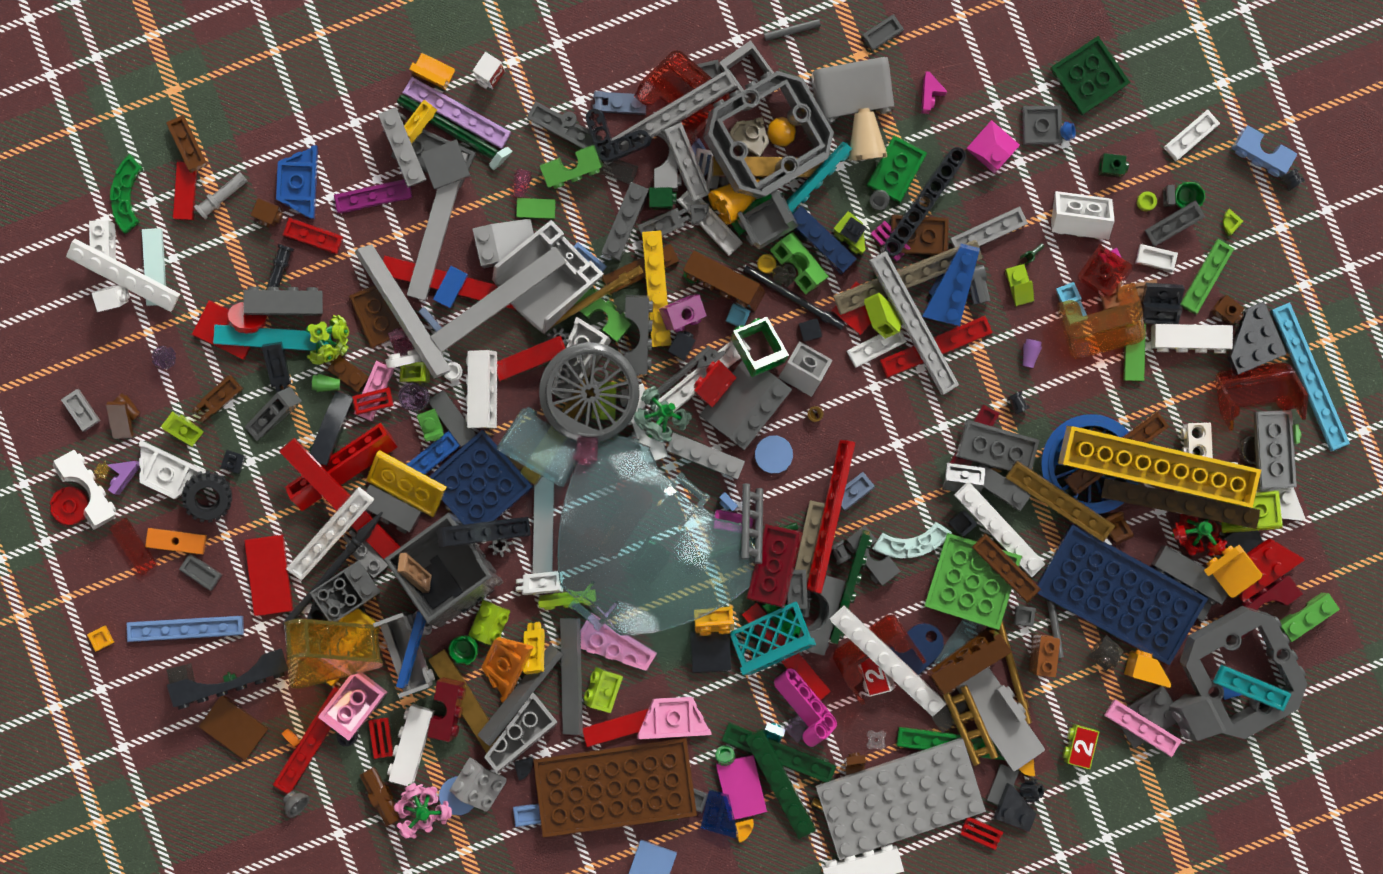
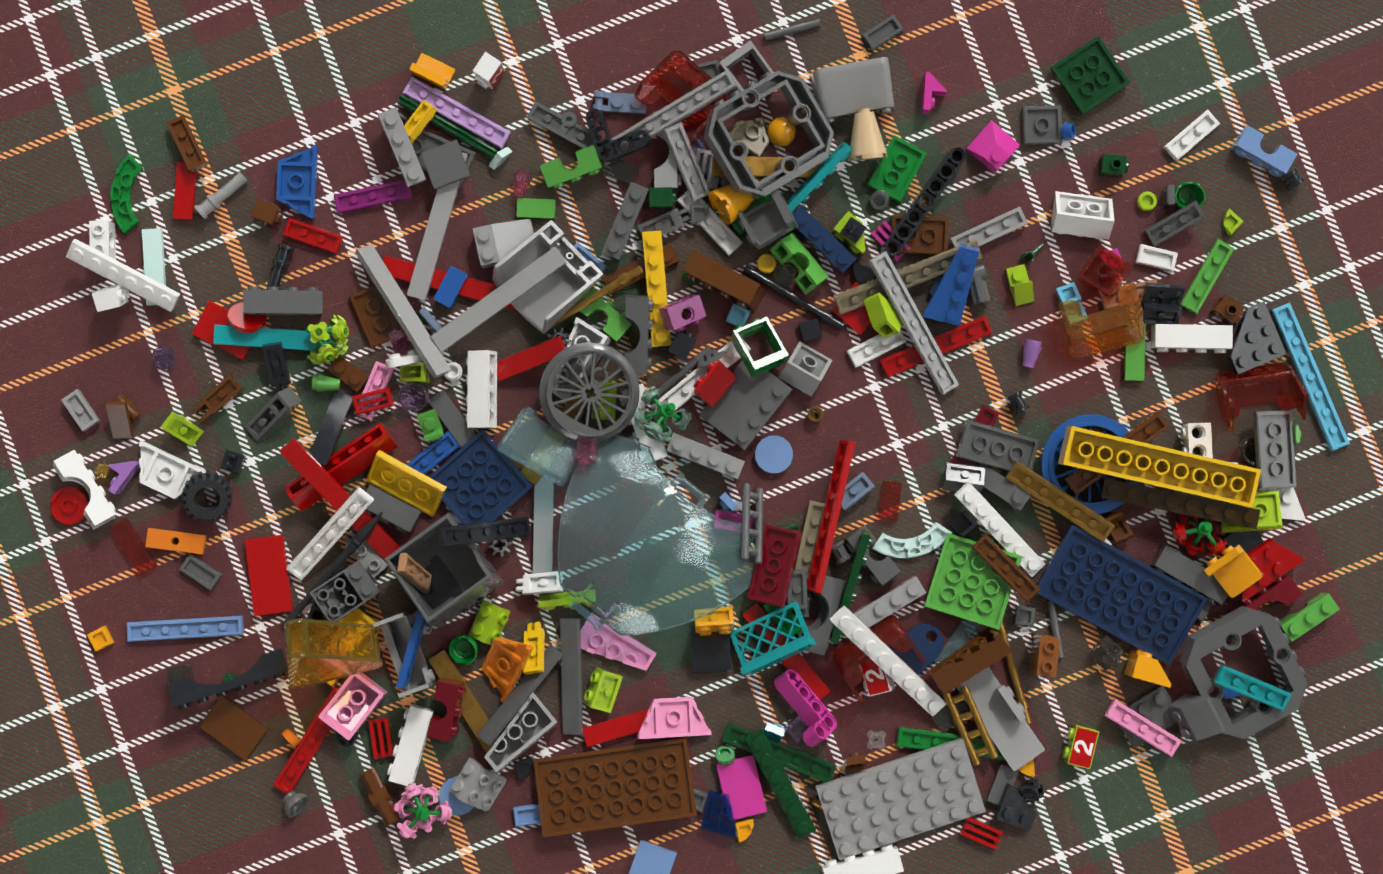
none -> light grey arch [852,576,926,628]
none -> black tile [853,262,872,285]
none -> clear red tile [878,480,902,521]

